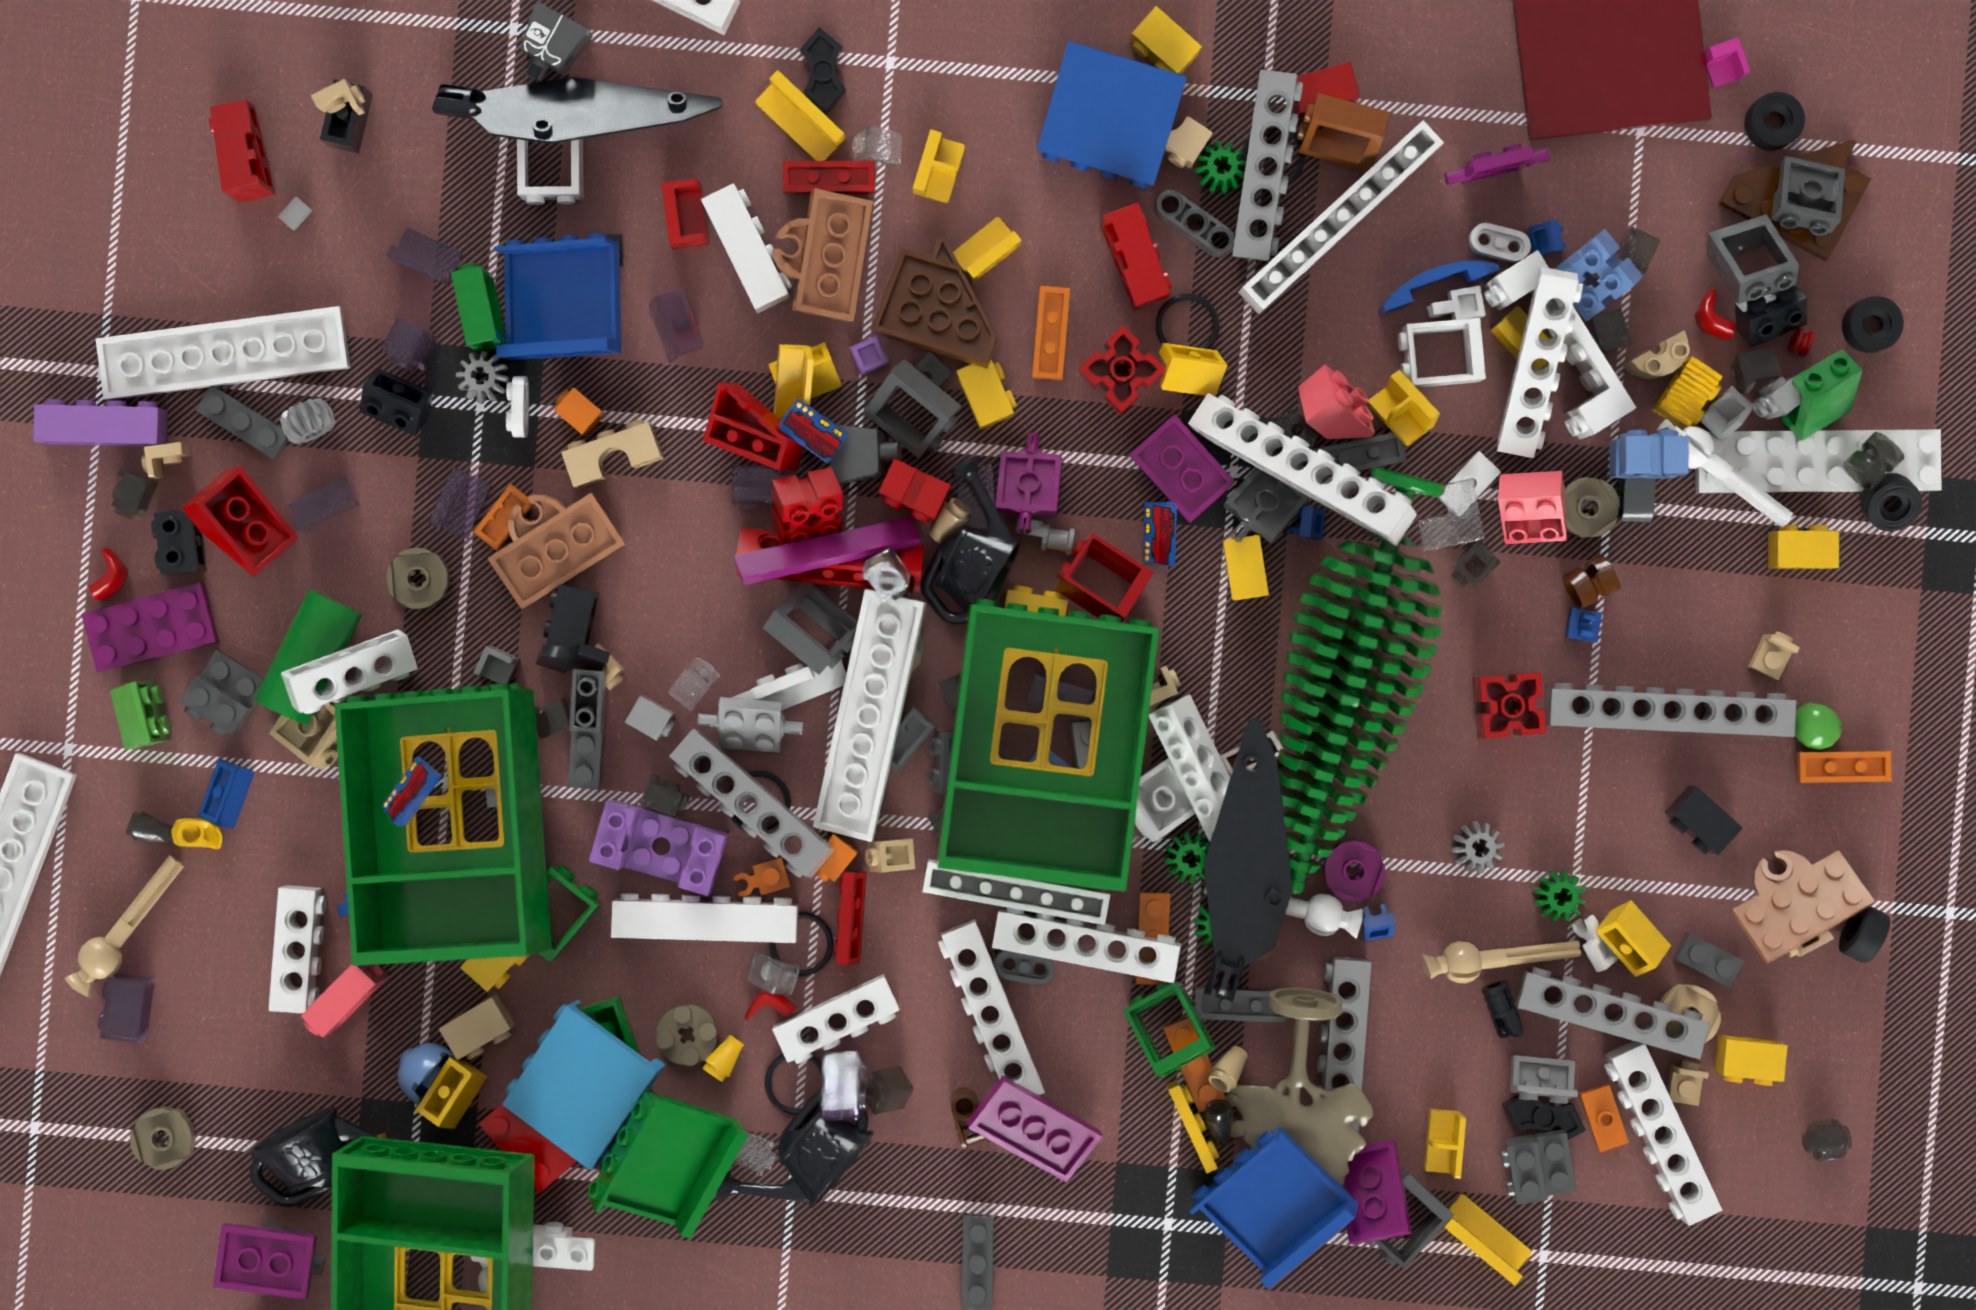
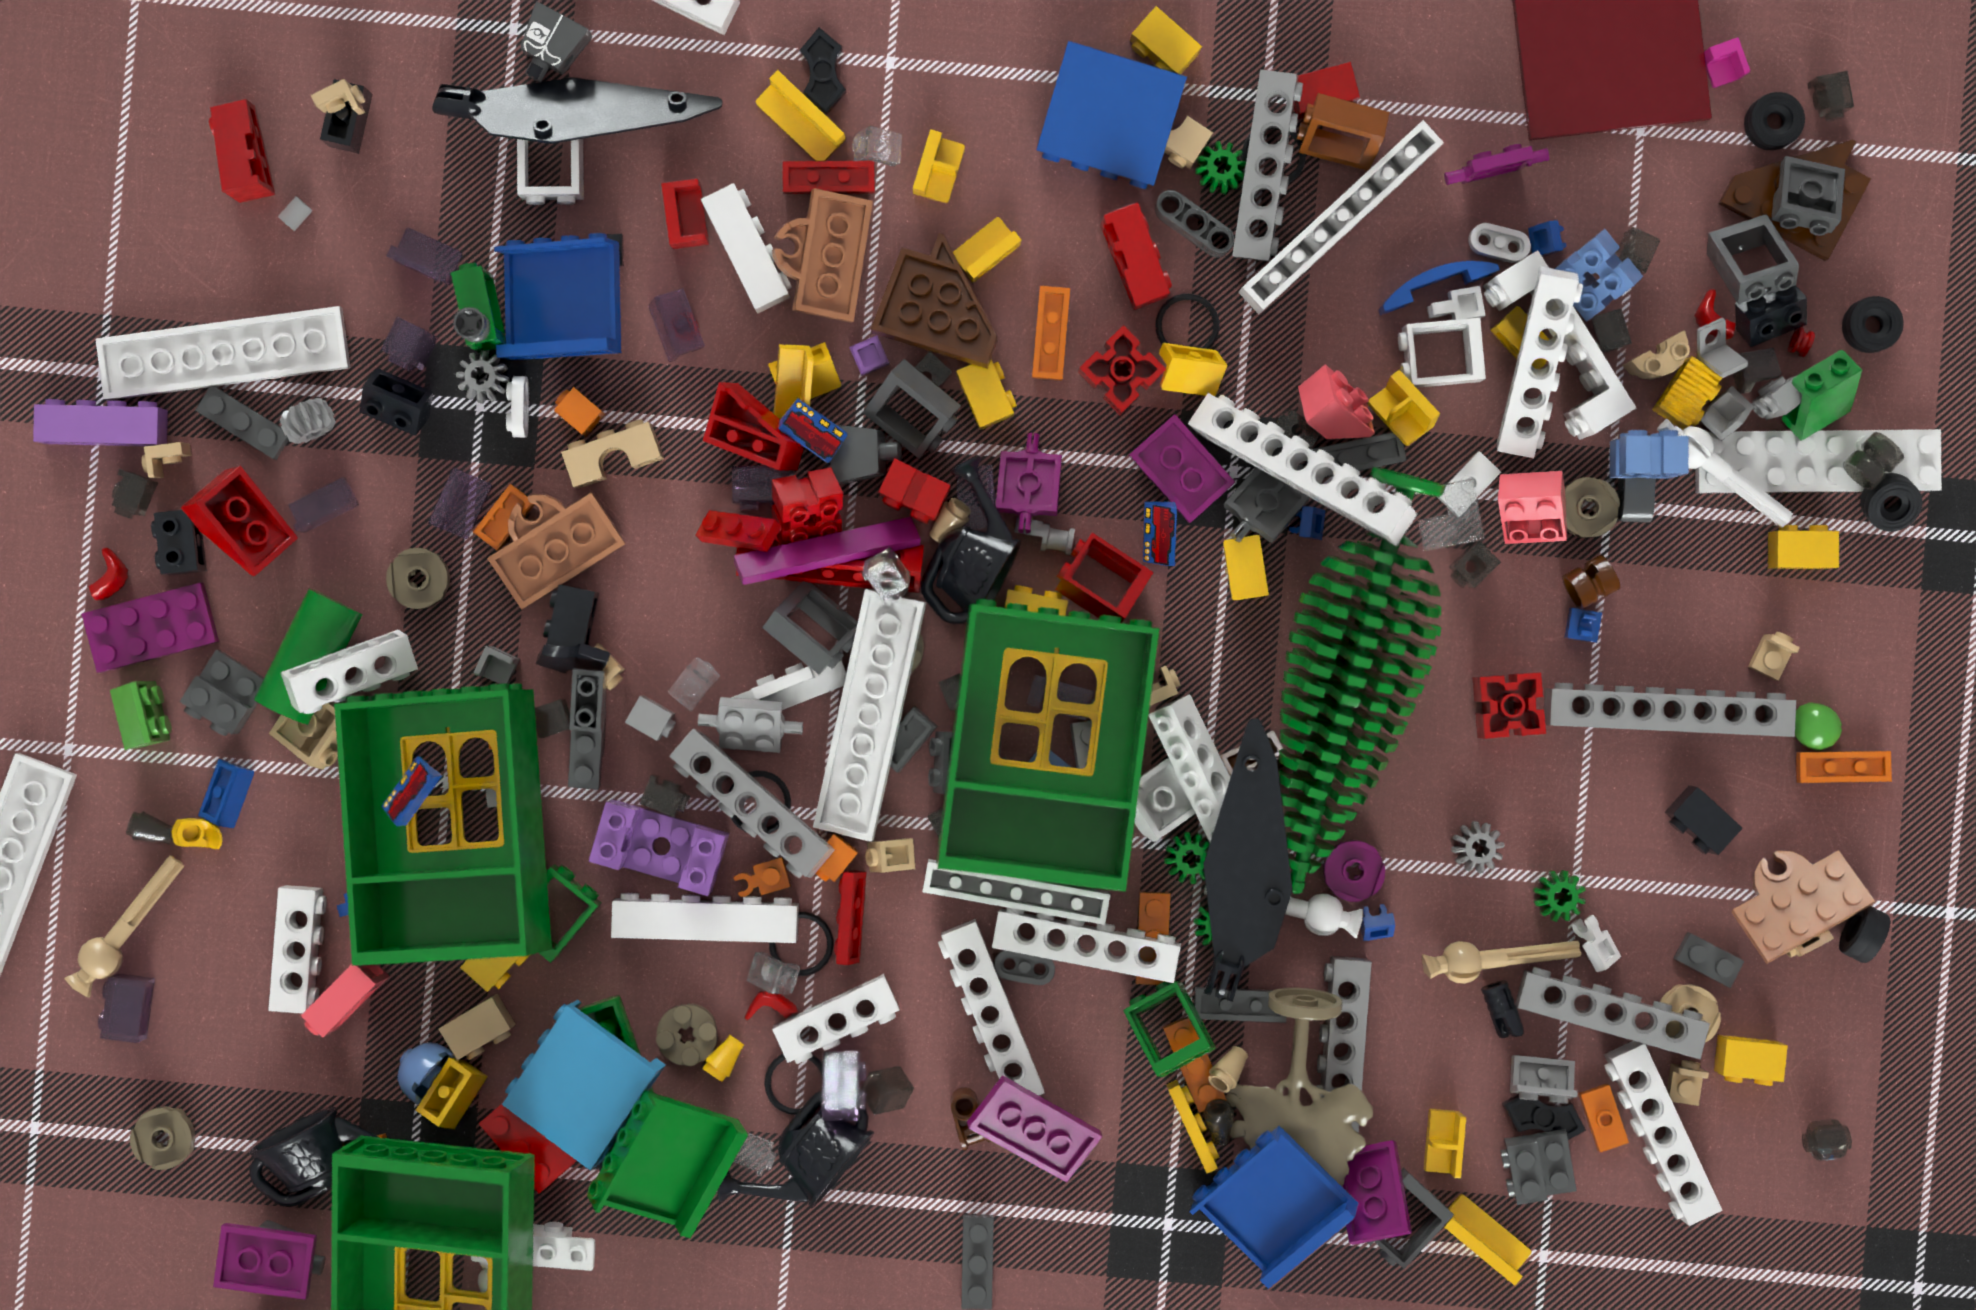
yellow brick [1595,900,1671,977] -> none
none -> dark grey wheel [453,307,491,343]
none -> red plate [695,510,782,552]
none -> light grey bracket [1697,318,1748,378]
none -> clear smoke brick [1807,71,1854,122]

